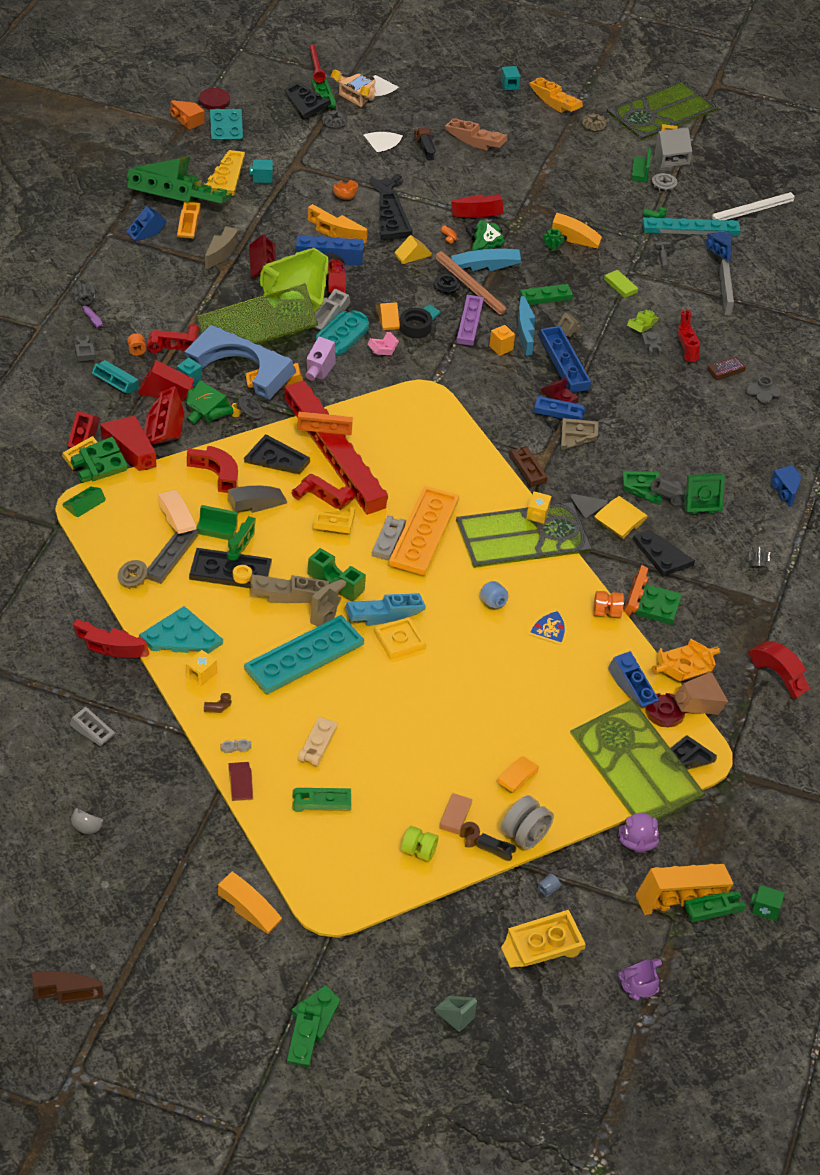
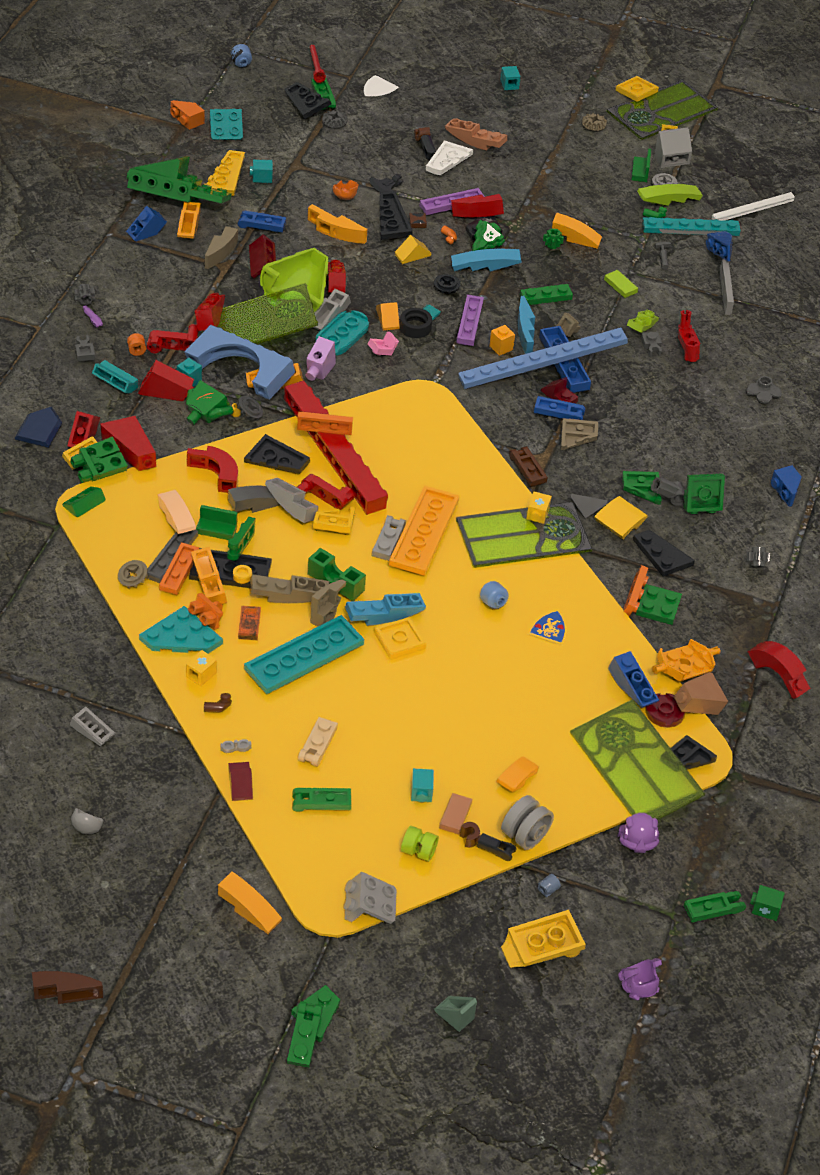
red slope [72,619,150,658] -> none
red wedge [144,386,185,444] -> none
dark red tile [199,88,230,110] -> none
blue arch [296,235,364,266] -> none
light nougat torso [331,69,376,107] -> none
white sticker [364,132,402,152] -> none
nougat axle [436,251,507,315] -> none
light orange slope [530,78,583,113] -> none
orange wheel [594,591,624,618] -> none
light orange wedge [636,864,734,915] -> none
reddish brown tile [707,356,746,380] -> none
none -> dark blue tile [15,406,62,448]
none -> orange plate [159,542,199,595]
none -> orange hips [188,593,223,629]
none -> light orange slope [191,547,227,604]
none -> red slope [195,293,225,331]
none -> medium blue head [231,44,252,67]
none -> blue plate [238,211,286,233]
none -> clear orange tile [238,606,261,641]
none -> light grey slope [265,477,318,523]
none -> light grey bracket [344,872,397,924]
none -> reddish brown tile [409,213,427,228]
none -> teal brick [411,768,434,802]
none -> medium lavender plate [419,188,485,215]
none -> white wing [426,141,473,175]
none -> medium blue plate [458,328,628,389]
none -> yellow tile [616,76,659,102]
none -> lime slope [637,184,703,206]

